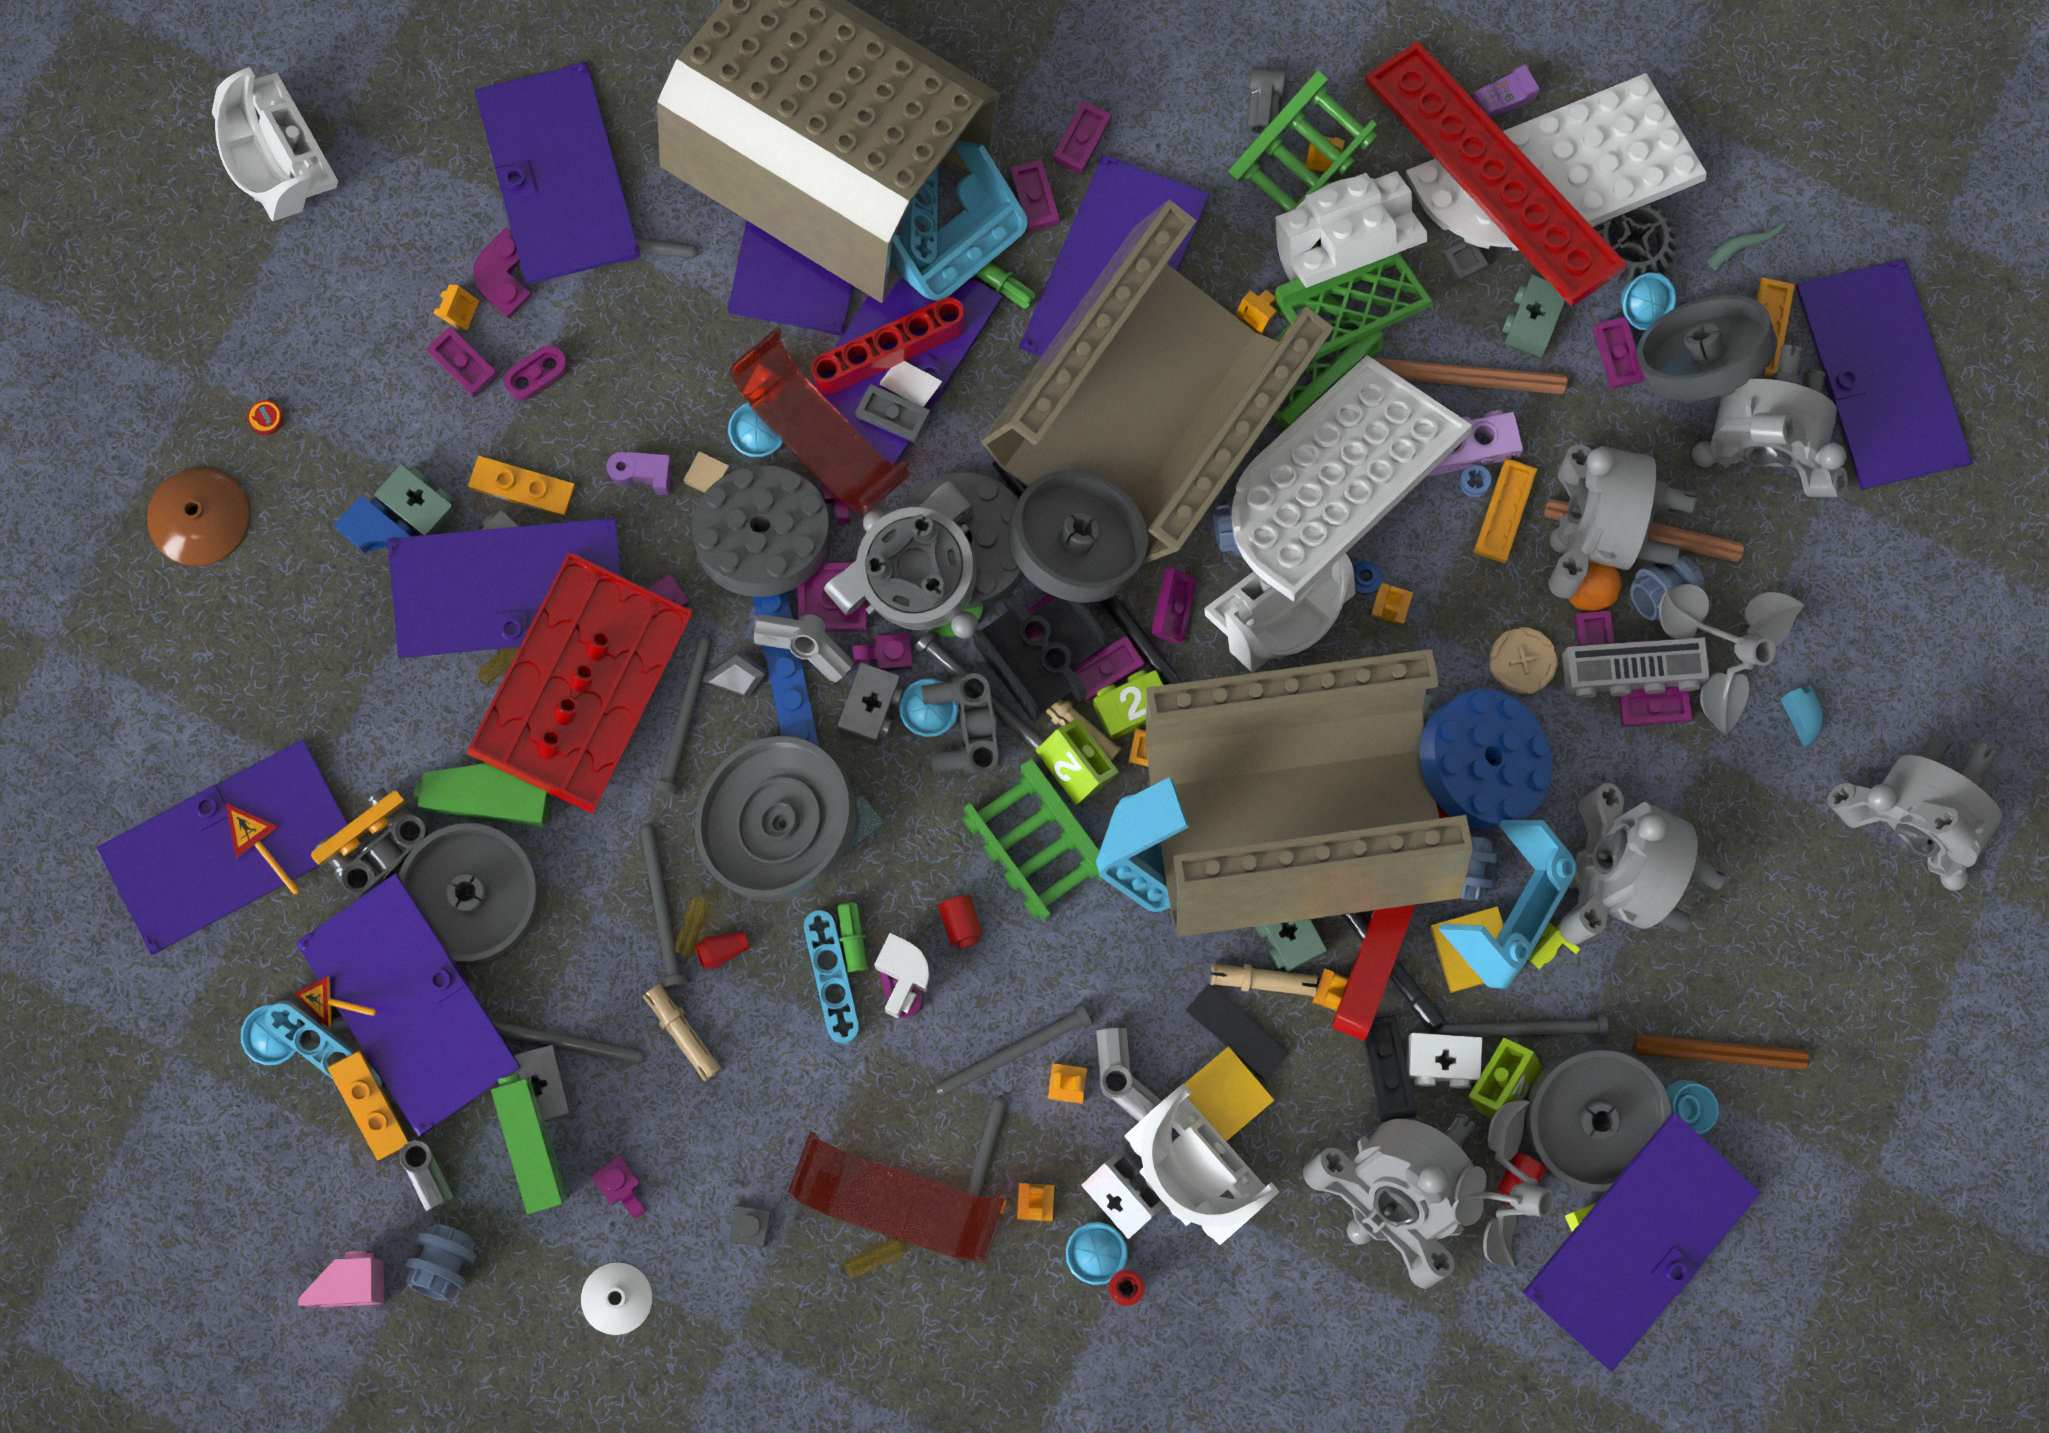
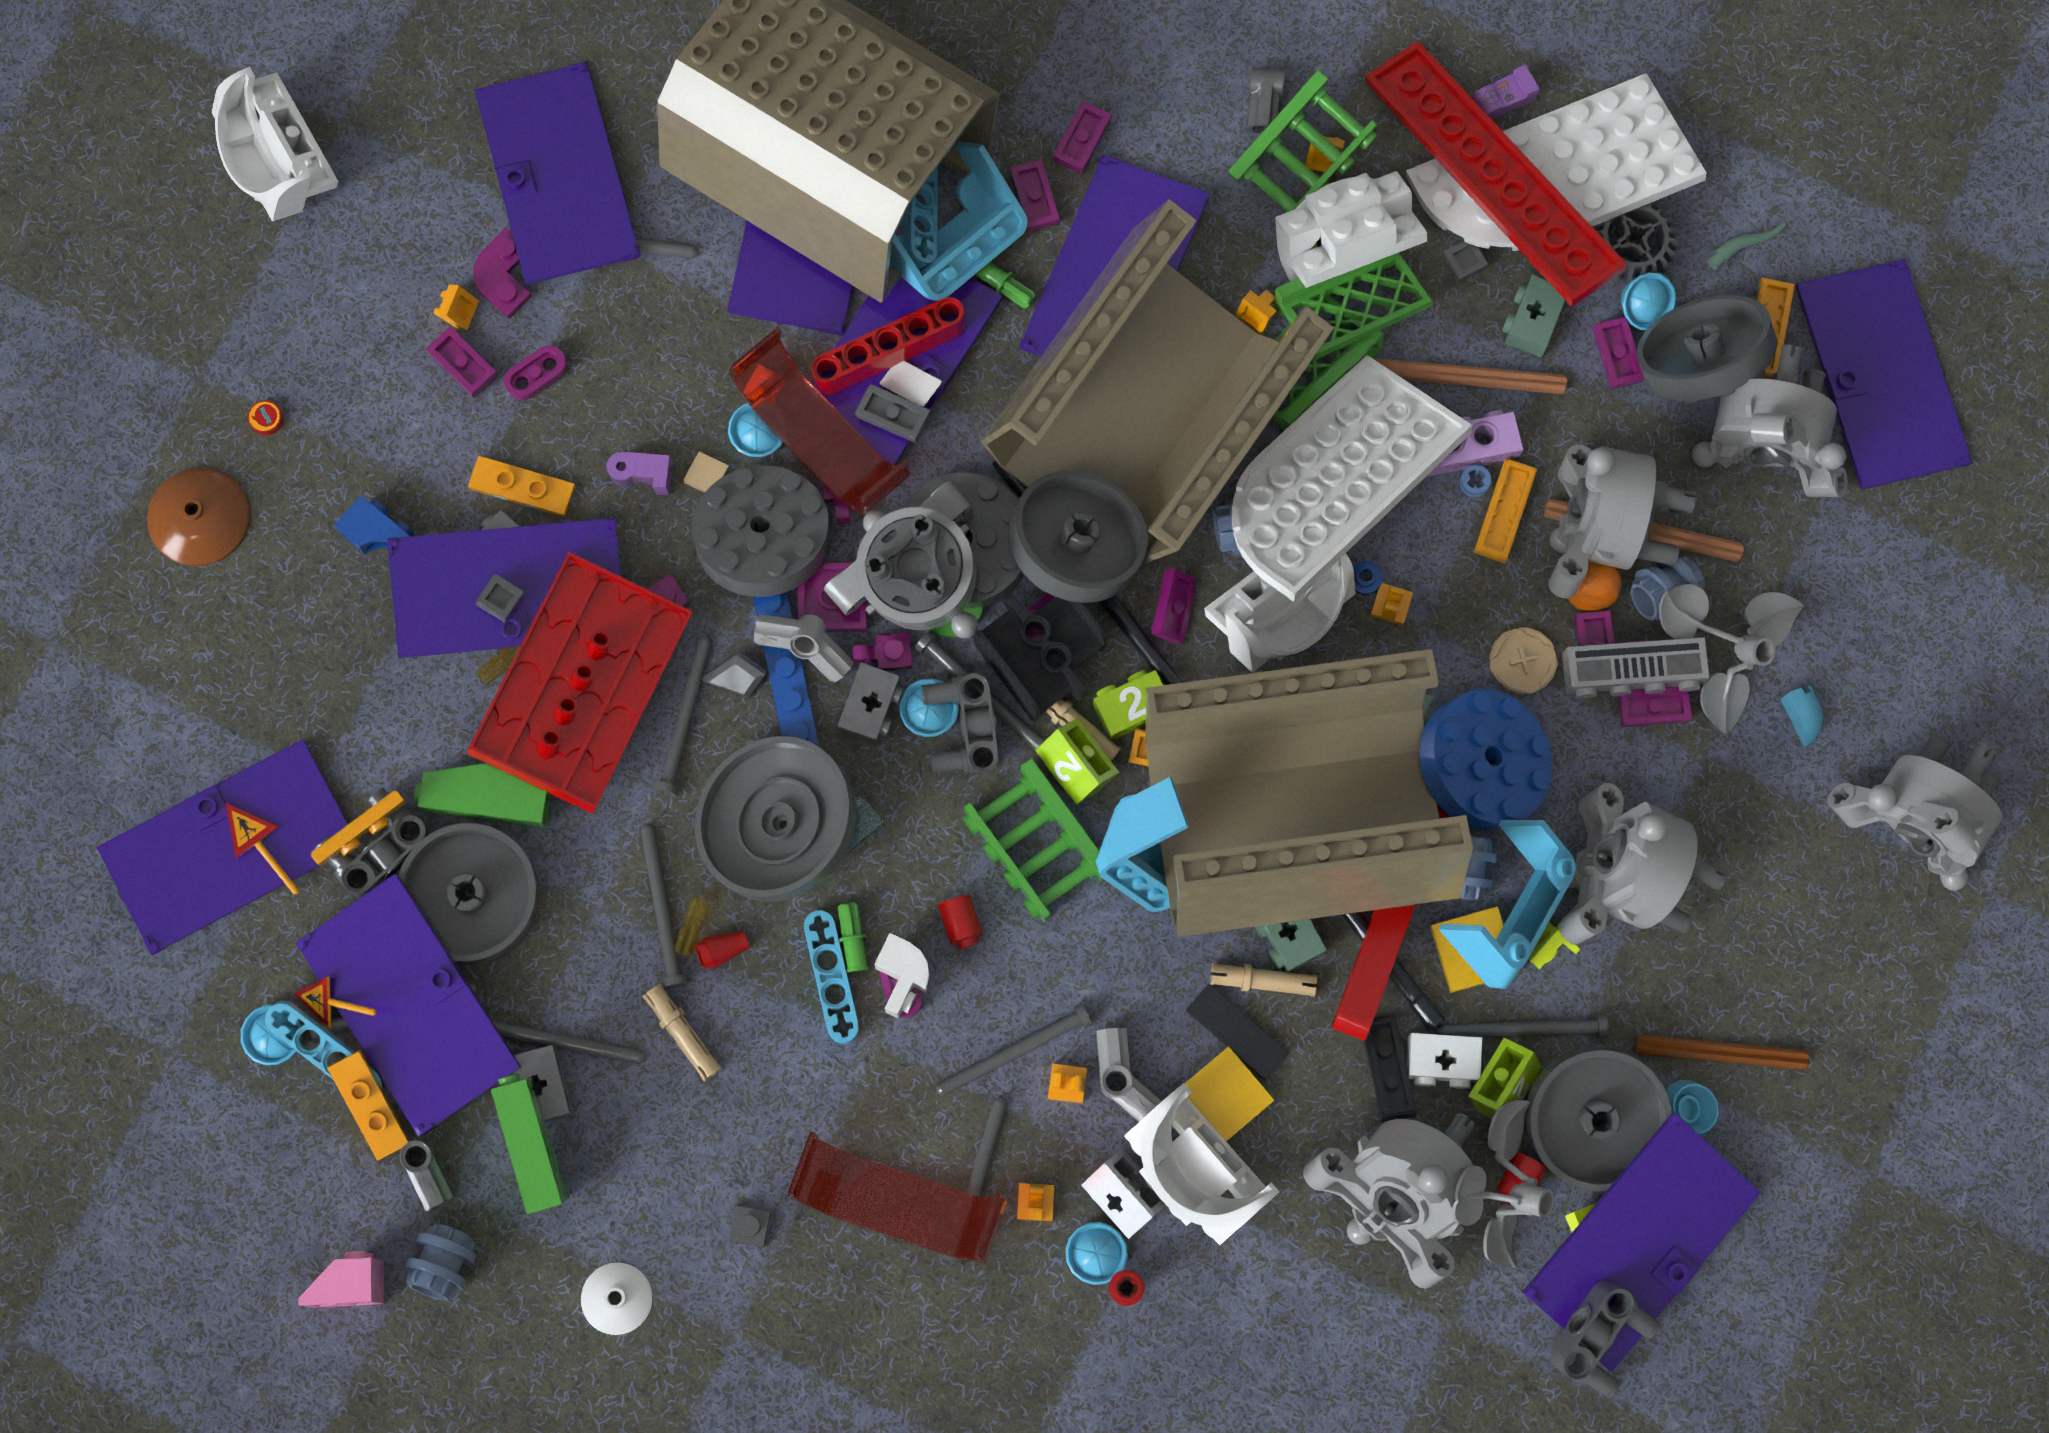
sand green brick [374,464,457,536] -> none
magenta plate [591,1155,647,1220] -> none
clear yellow piece [844,1239,904,1278] -> none
magenta plate [1072,636,1145,702] -> none
light orange tile [1312,968,1349,1011] -> none
none -> dark grey plate [476,574,524,623]
none -> dark grey piece [1550,1280,1660,1398]

